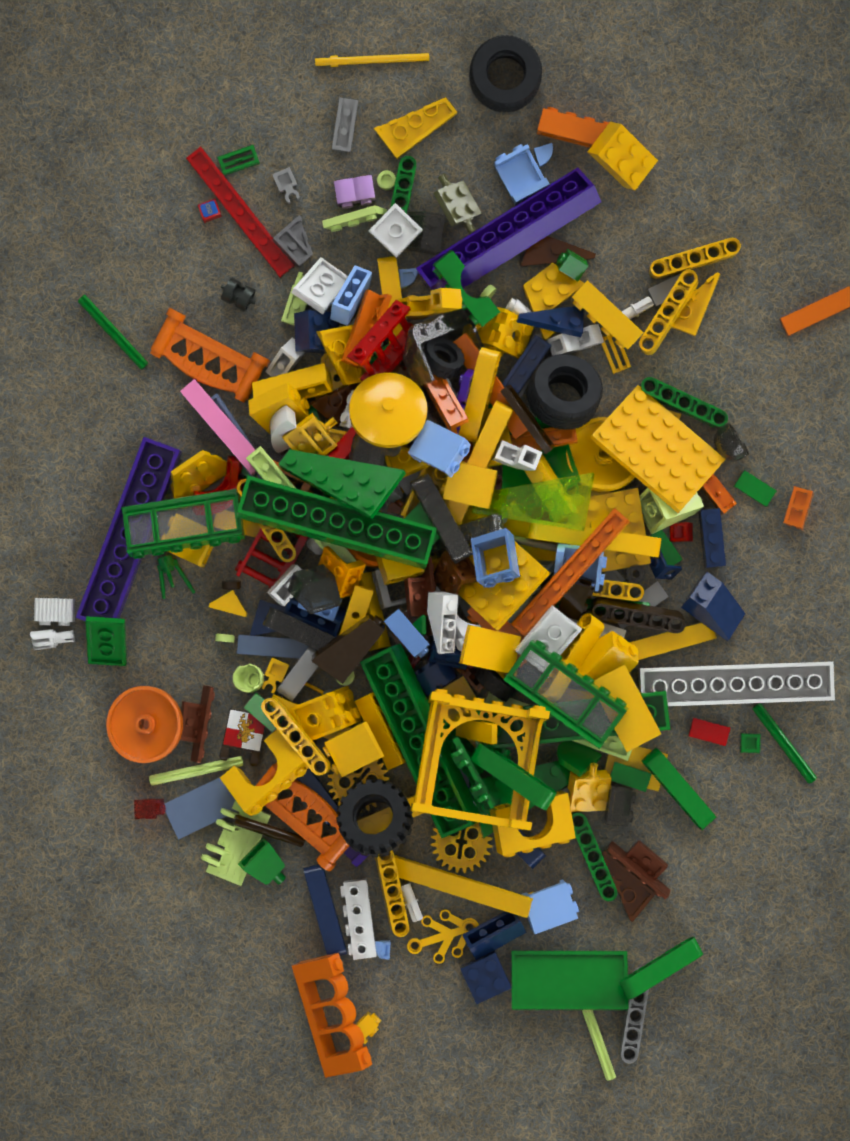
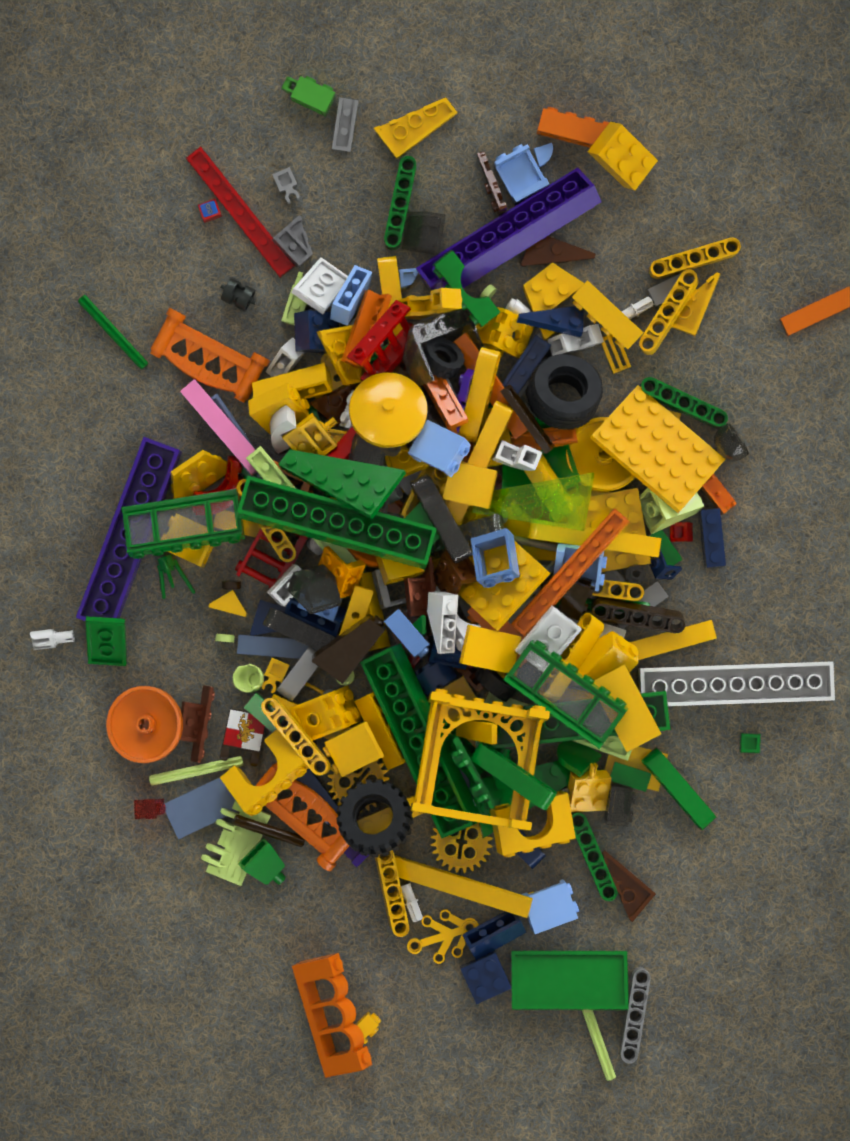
white brick [34,598,76,626] -> none
green tile [217,145,260,176] -> none
dark blue beam [303,864,347,956] -> none
yellow bar [315,53,429,67] -> none
yellowish green wing [322,205,387,232] -> none
lavender brick [334,175,376,209] -> none
white brick [340,878,377,960] -> none
white plate [369,203,423,258] -> none
light blue tile [375,940,391,960] -> none
yellowish green tile [377,170,396,190] -> none
olive plate [433,174,482,234] -> none
black tyre [469,35,542,112] -> none
green brick [557,248,588,282] -> none
copper bracket [607,840,671,900] -> none
green beam [619,937,703,1000] -> none
dark blue slope [681,571,746,642] -> none
red tile [688,718,730,746] -> none
green tile [733,470,776,507] -> none
green axle [752,703,817,784] -> none
orange hinge [783,486,814,530] -> none
none -> bright green brick [281,76,336,117]
none -> reddish brown wing [477,151,507,216]

